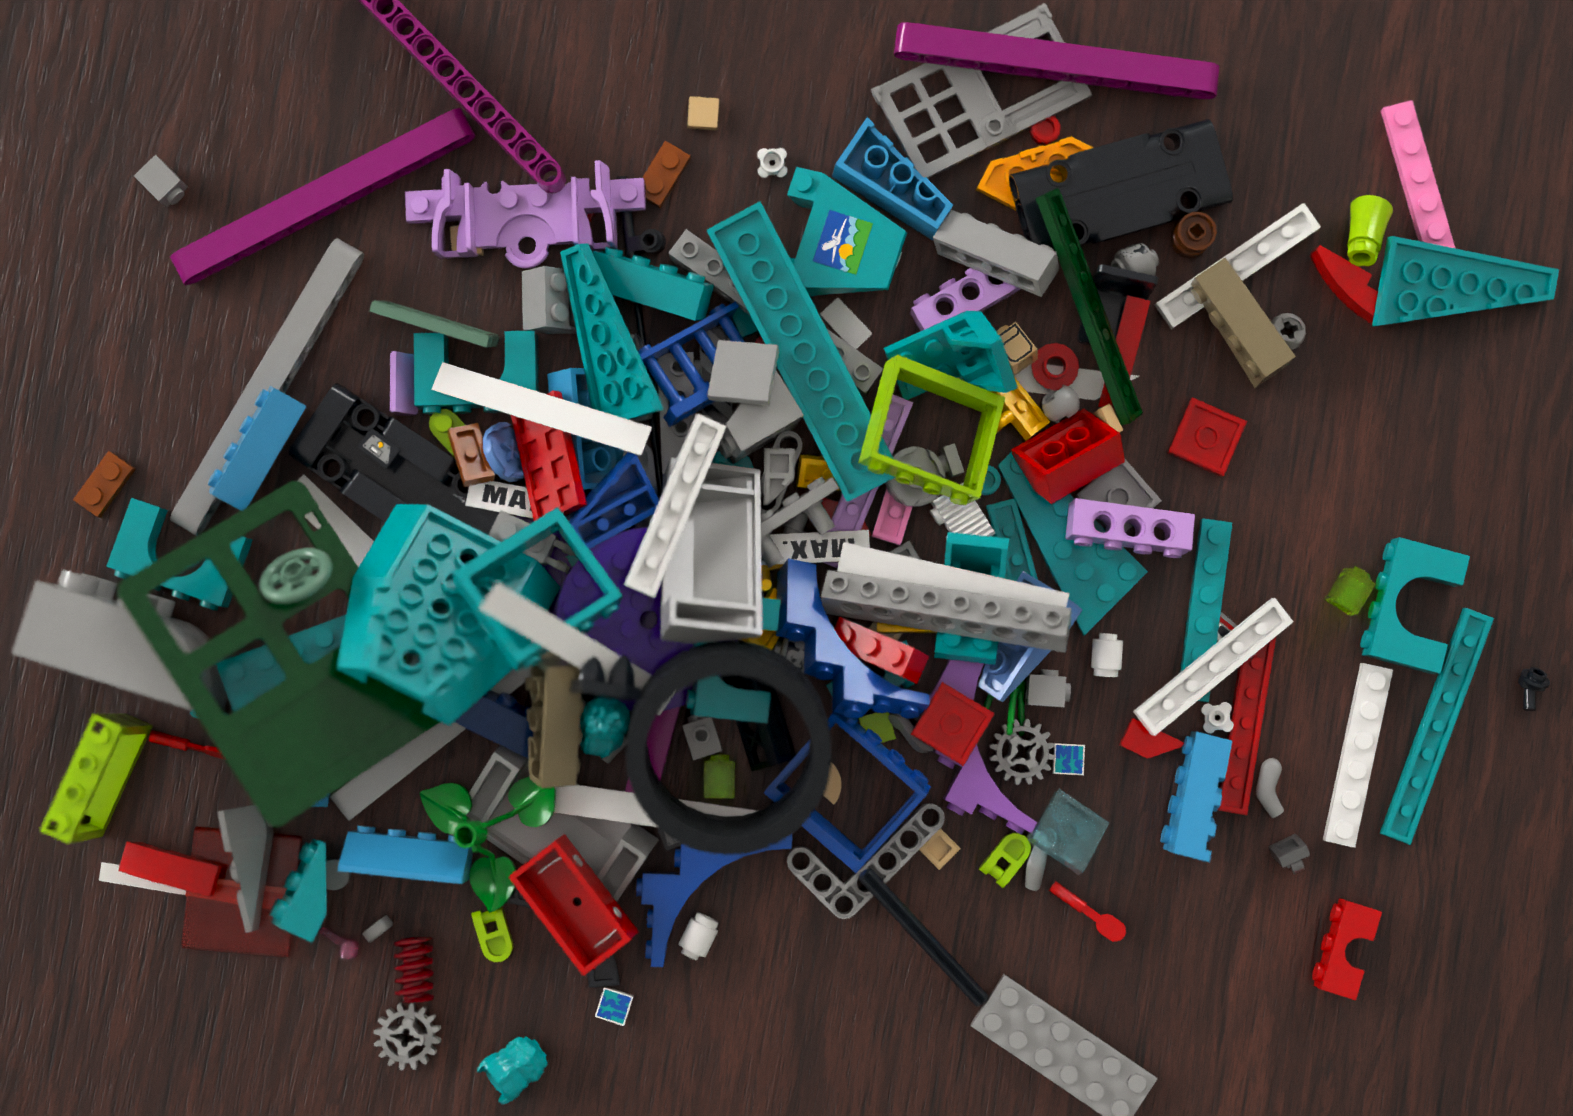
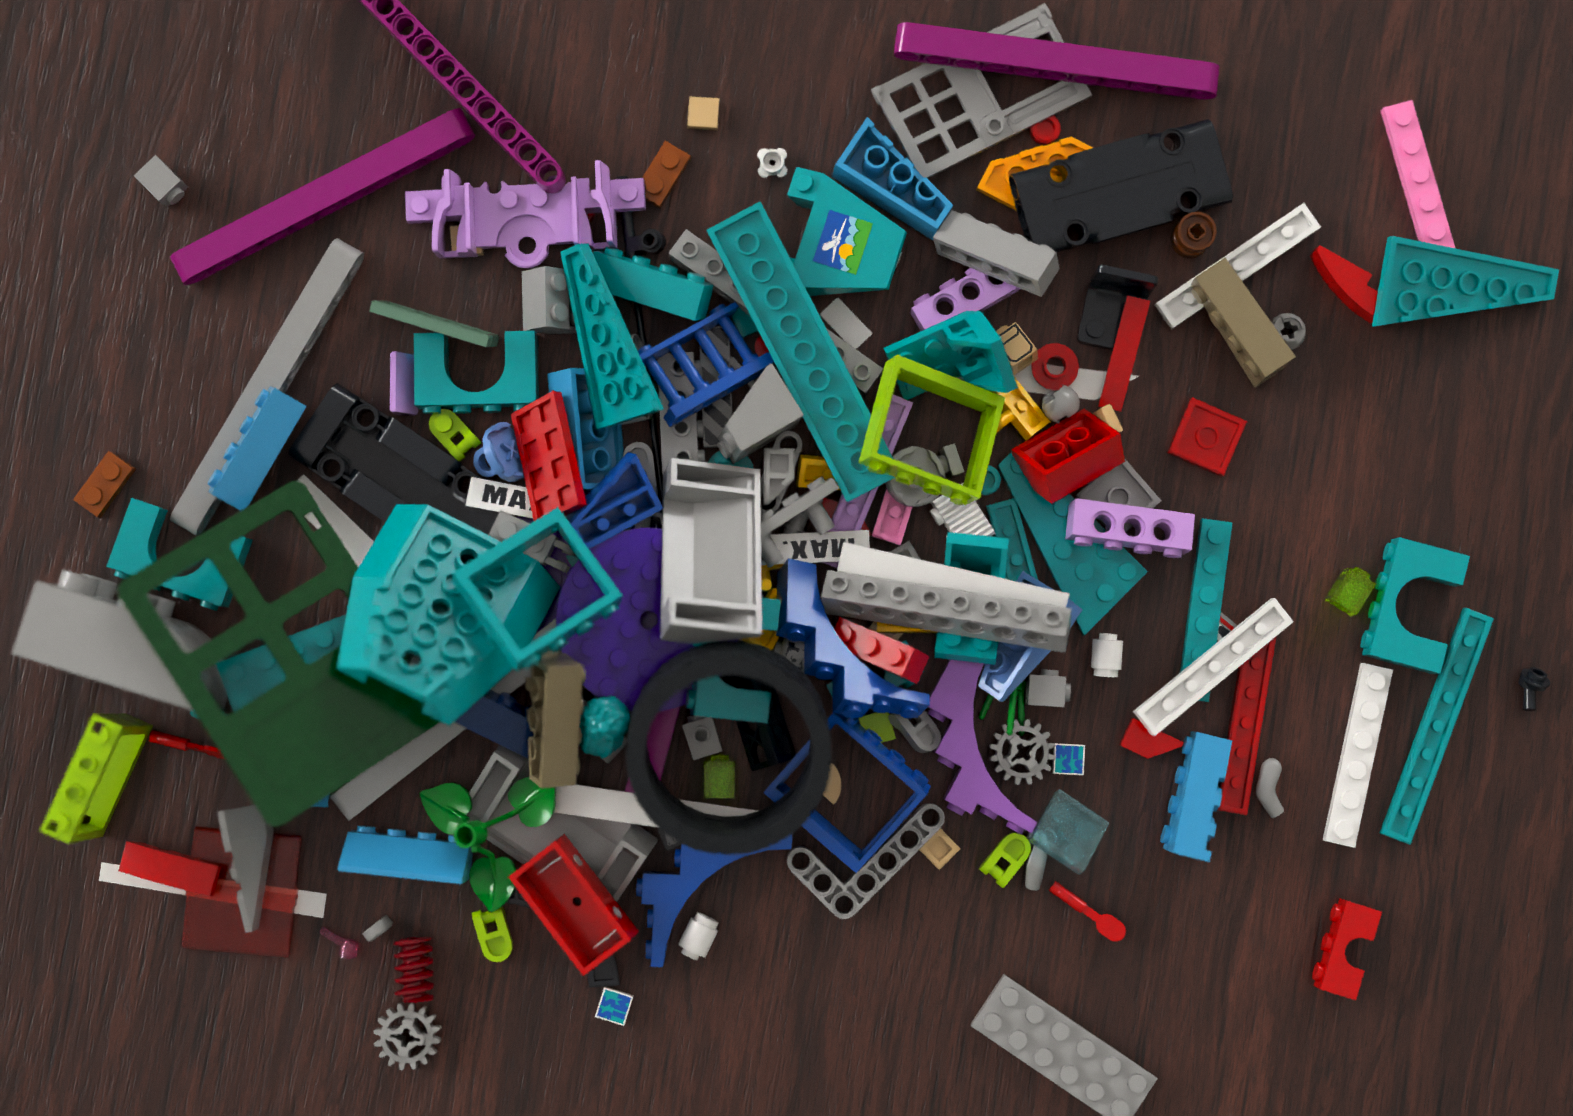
sand green plate [260,548,332,604] -> none
teal slope [269,838,326,942] -> none
light grey tile [326,859,351,890] -> none
black sticker [358,428,400,468] -> none
white sticker [431,362,652,455] -> none
plate [448,423,495,487] -> none
teal hair [477,1036,548,1104] -> none
white sticker [479,582,674,716] -> none
black tile [570,655,641,701] -> none
white plate [624,414,726,598] -> none
light grey tile [707,340,779,406] -> none
black axle [858,868,988,1007] -> none
red tile [910,682,995,766] -> none
dark green tile [1036,188,1143,426] -> none
light grey head [1111,243,1159,276] -> none
white plate [1201,702,1234,734] -> none
flat silver tile [1268,834,1310,875] -> none
lime plant [1347,195,1393,266] -> none

